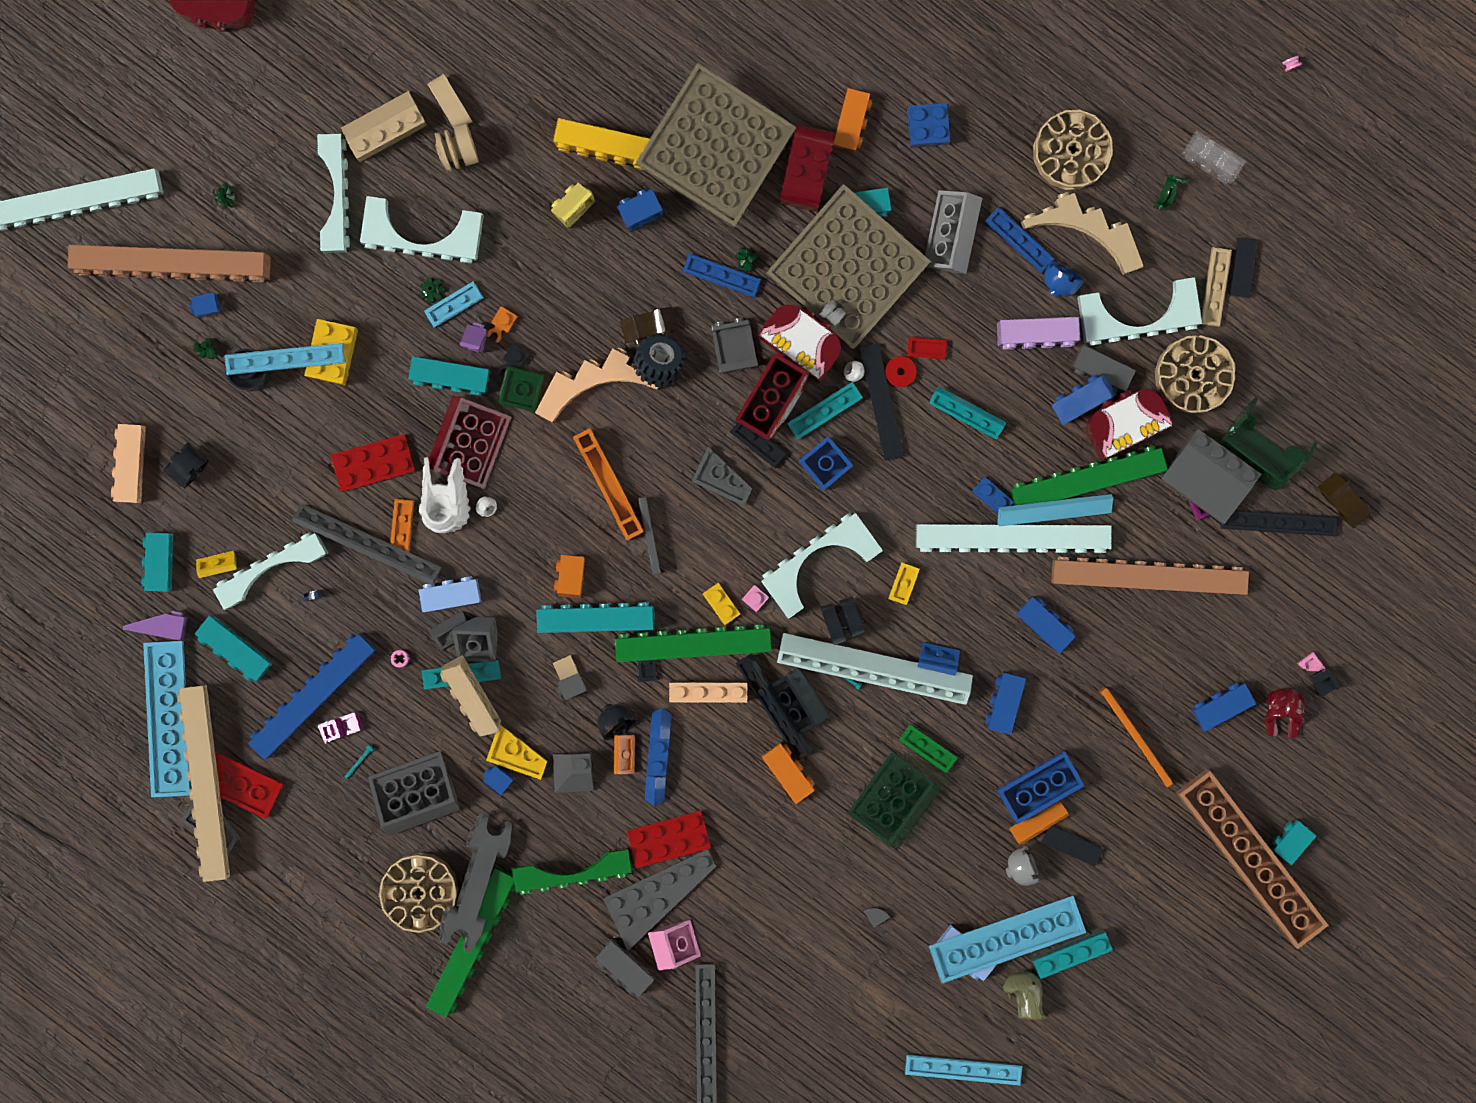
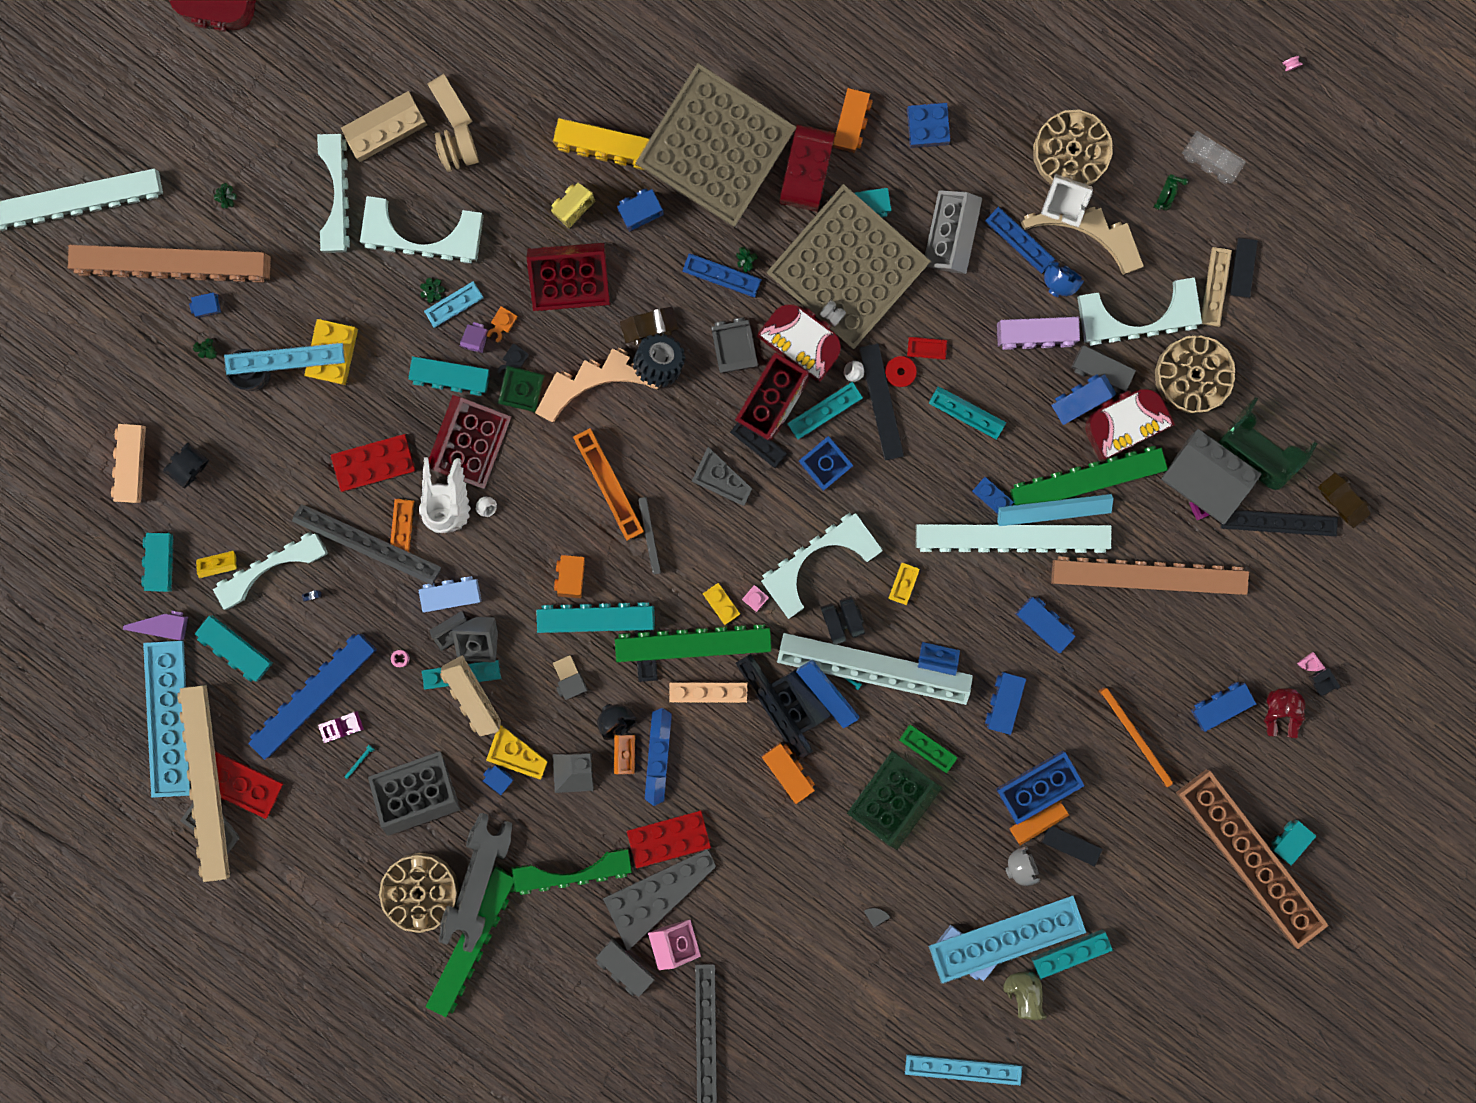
none -> dark red slope [526,243,610,311]
none -> blue tile [796,660,859,728]
none -> white piece [1042,174,1093,227]

